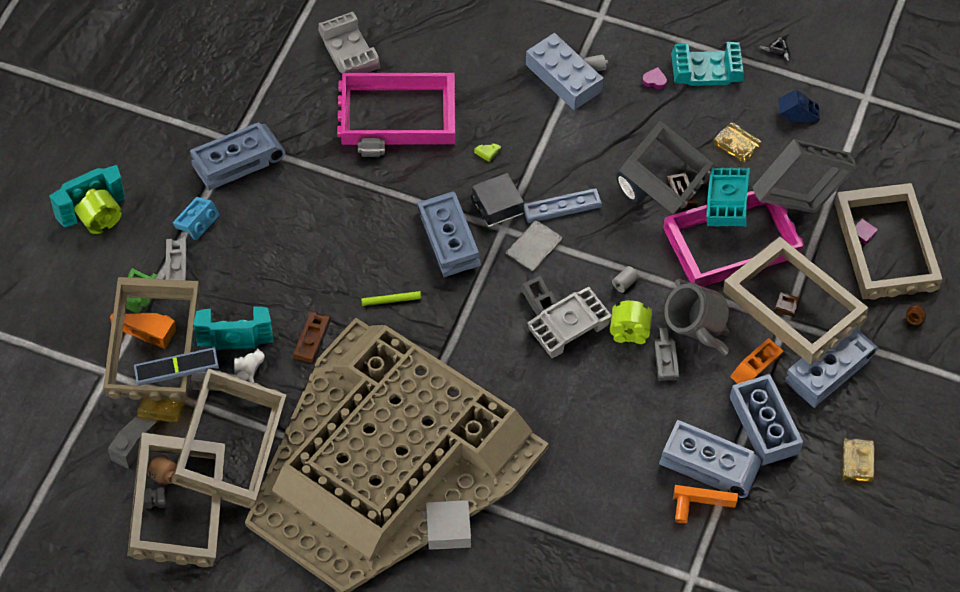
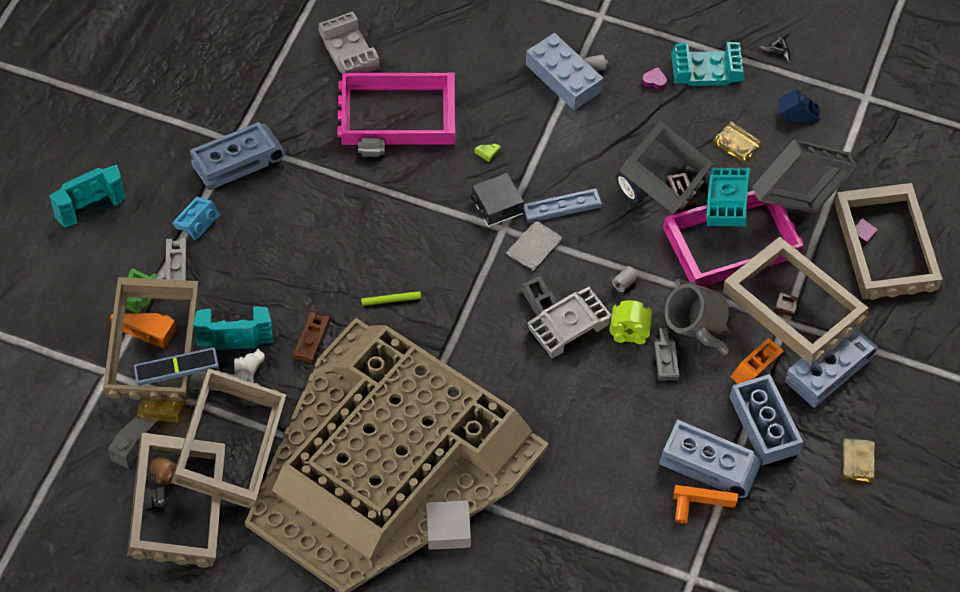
lime brick [74,189,122,234] -> none
sand blue hinge [417,191,481,277] -> none
reddish brown plate [906,304,926,325] -> none

